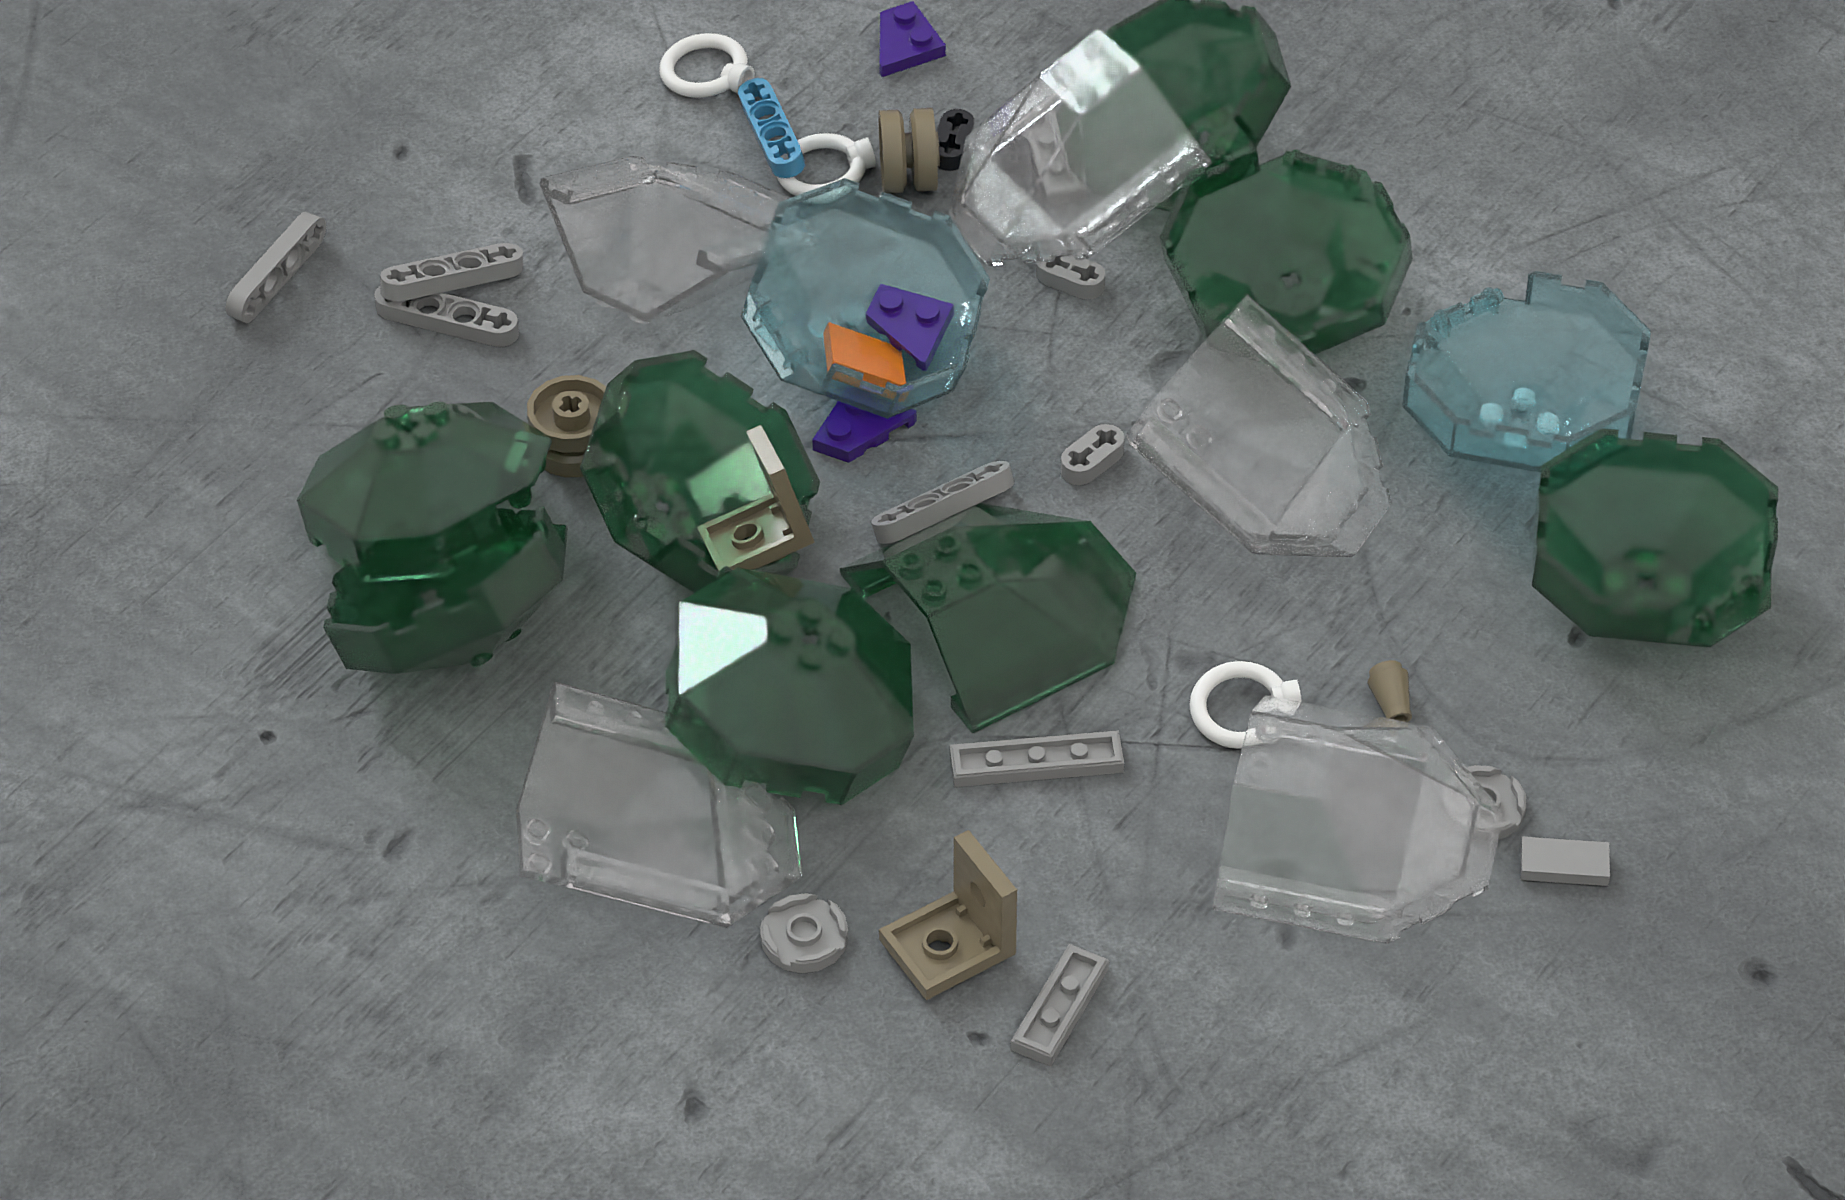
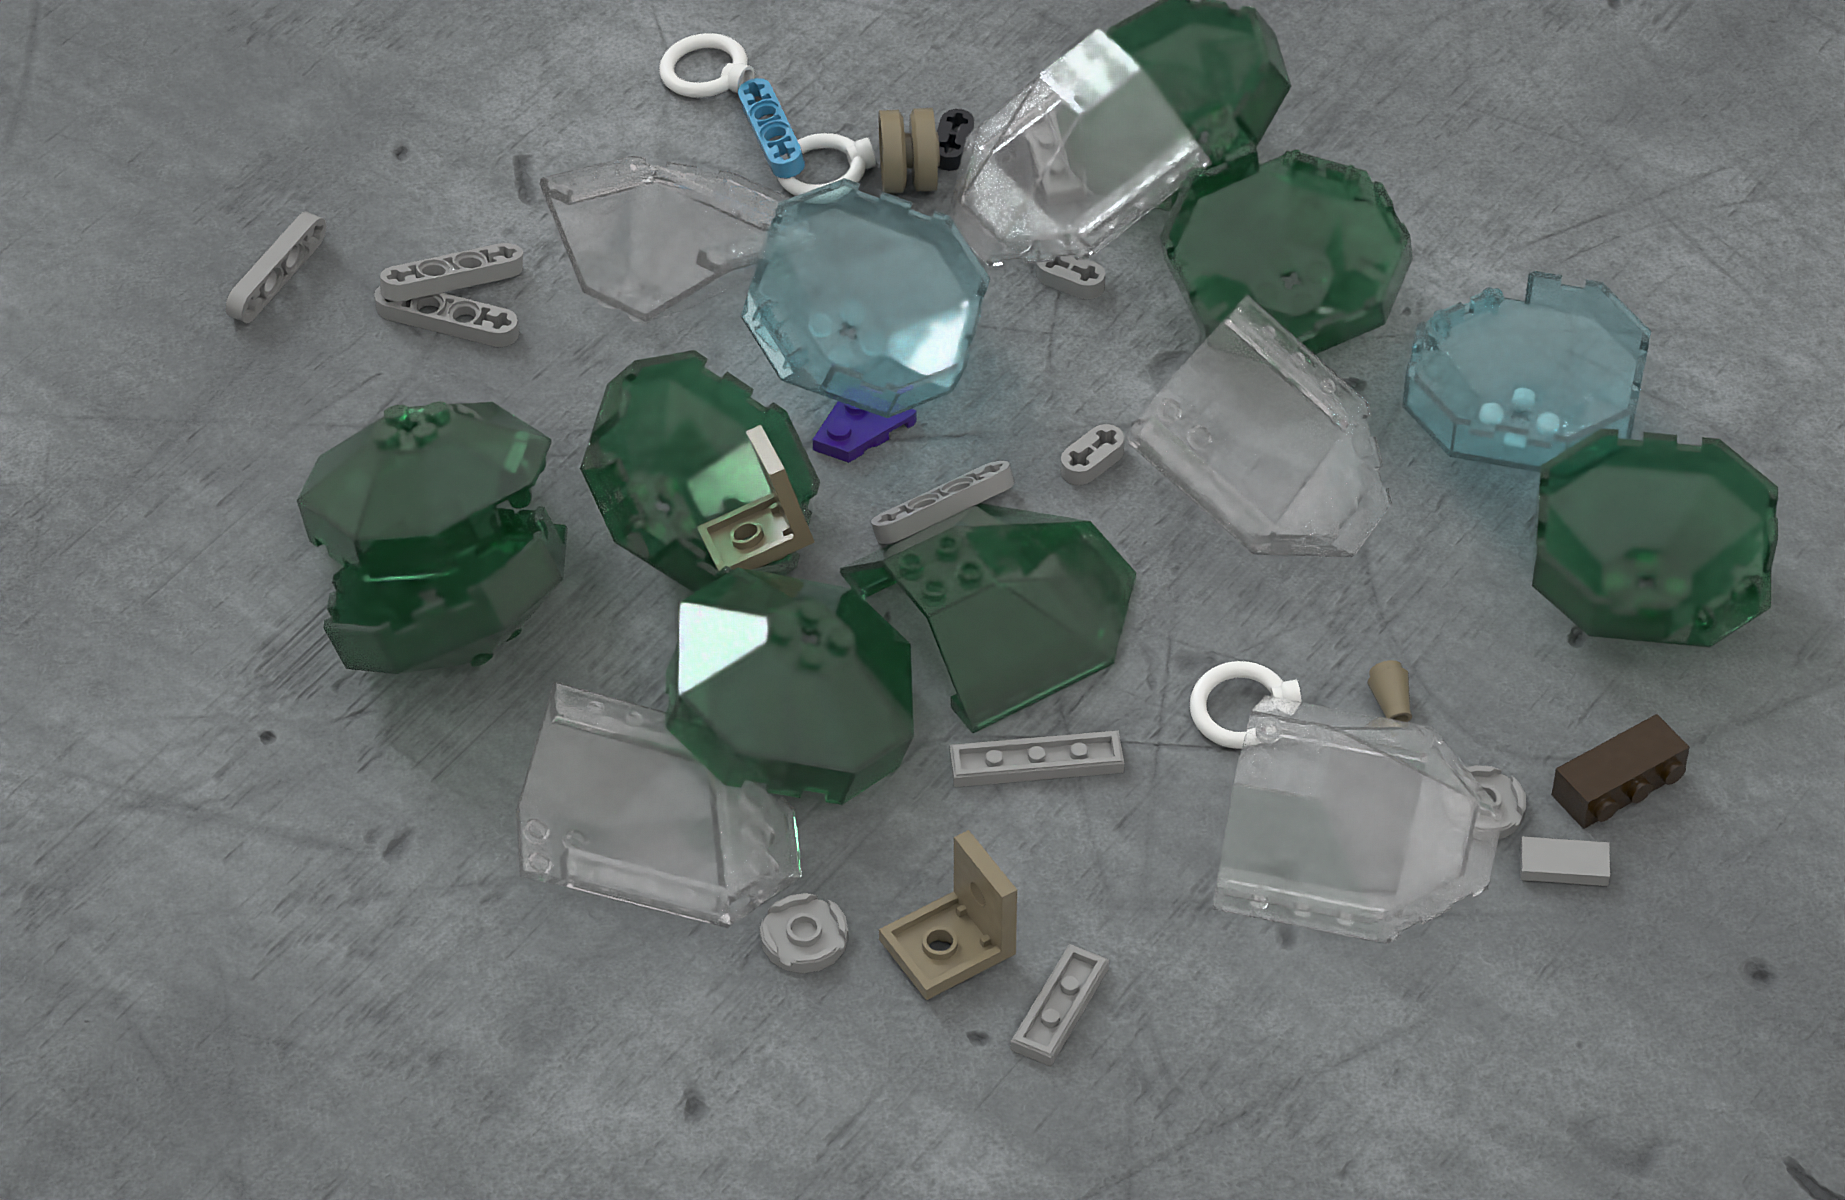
dark tan wheel [527,375,618,477] -> none
orange tile [823,322,907,398] -> none
dark purple wing [866,284,954,371] -> none
dark purple wing [879,1,946,77] -> none
none -> dark brown brick [1551,714,1690,829]

